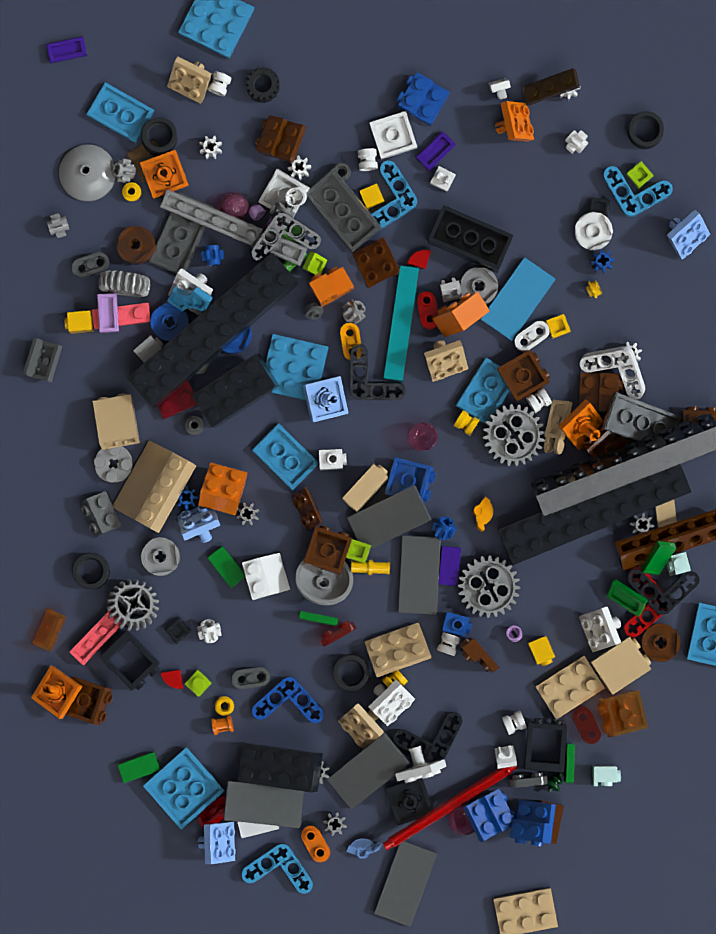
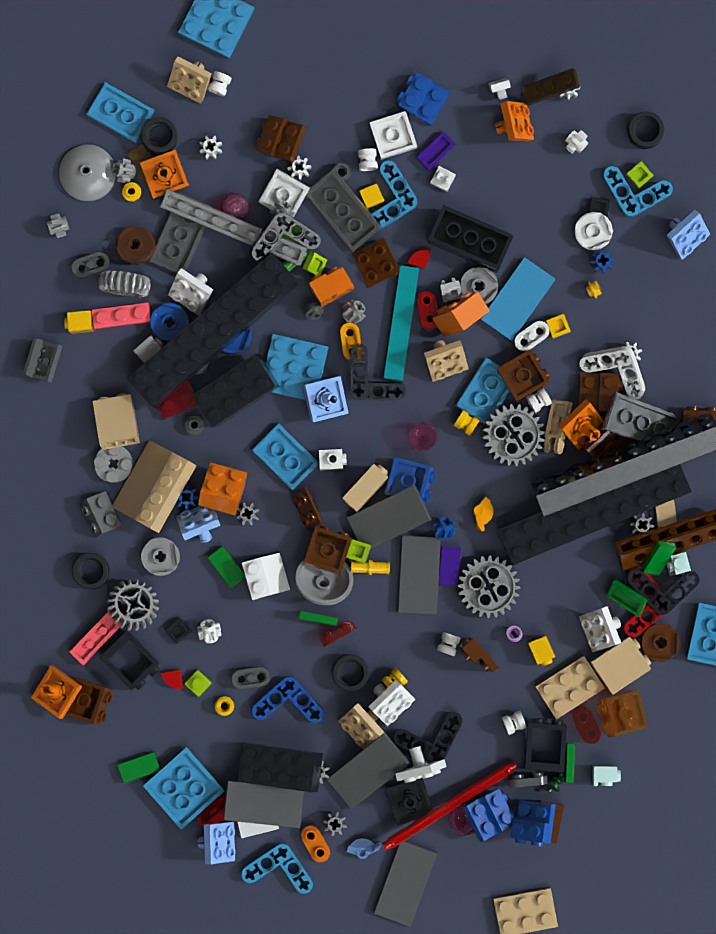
clear orange hinge [32,608,67,652] -> none
dark purple tile [46,36,87,64] -> none
lavender tile [97,293,119,333] -> none
dark azure tile [167,287,213,313] -> none
blue gear [201,245,224,266] -> none
orange bush [211,715,234,735] -> none
black tyre [246,67,280,103] -> none
lavender hinge [249,204,266,221] -> none
white wheel [285,187,307,207] -> none
tan plate [364,622,431,677] -> none
blue brick [442,612,472,637] -> none
white tile [494,745,517,769] -> none

